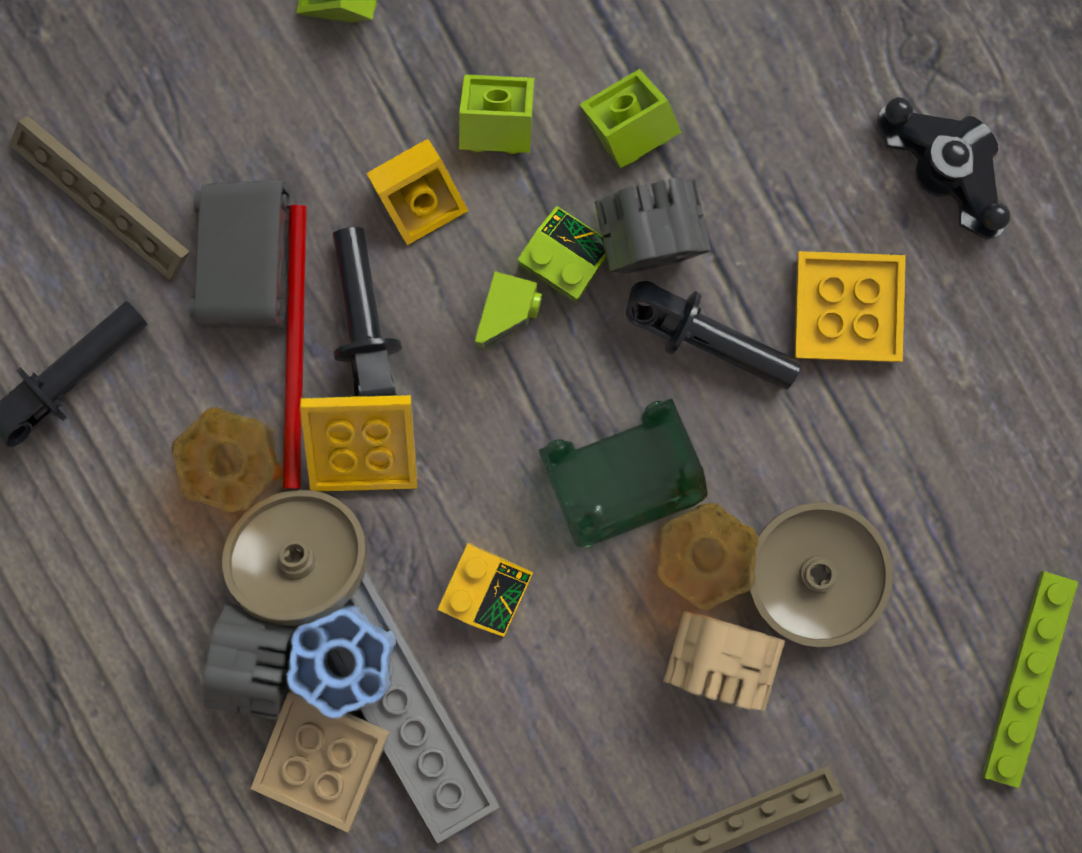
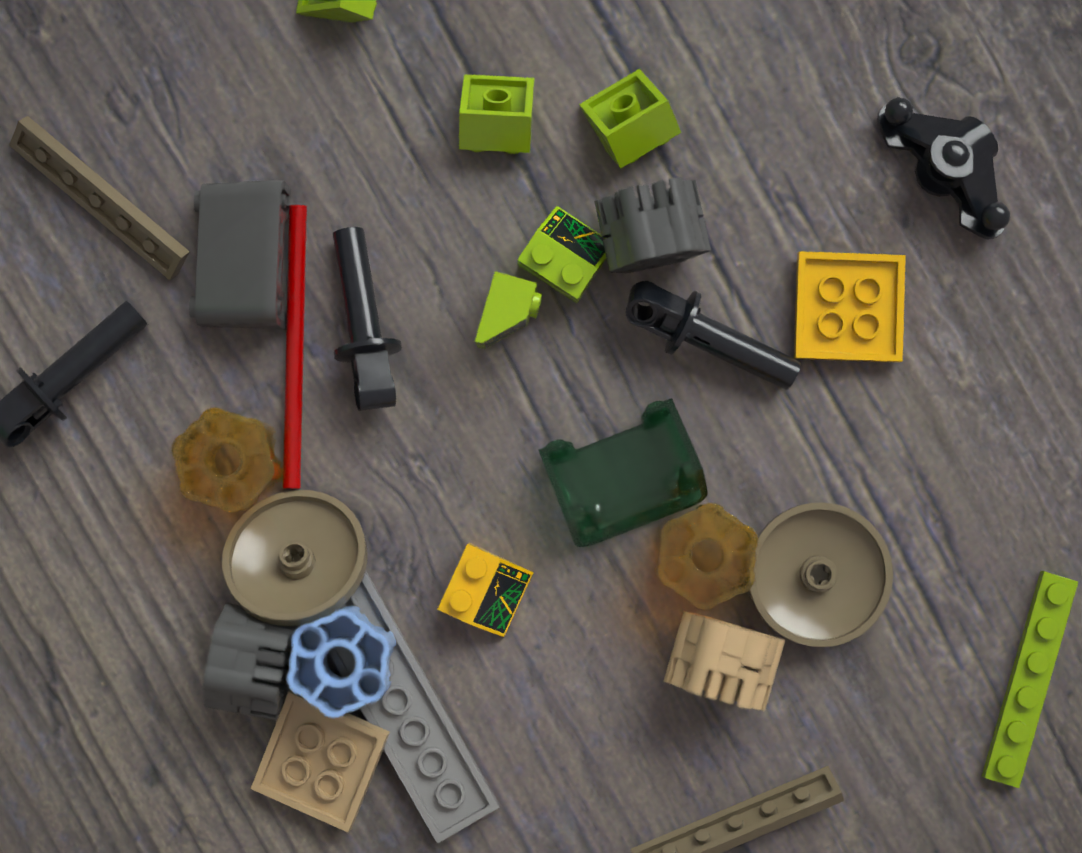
yellow plate [300,395,418,492] -> none
yellow slope [366,139,468,245] -> none

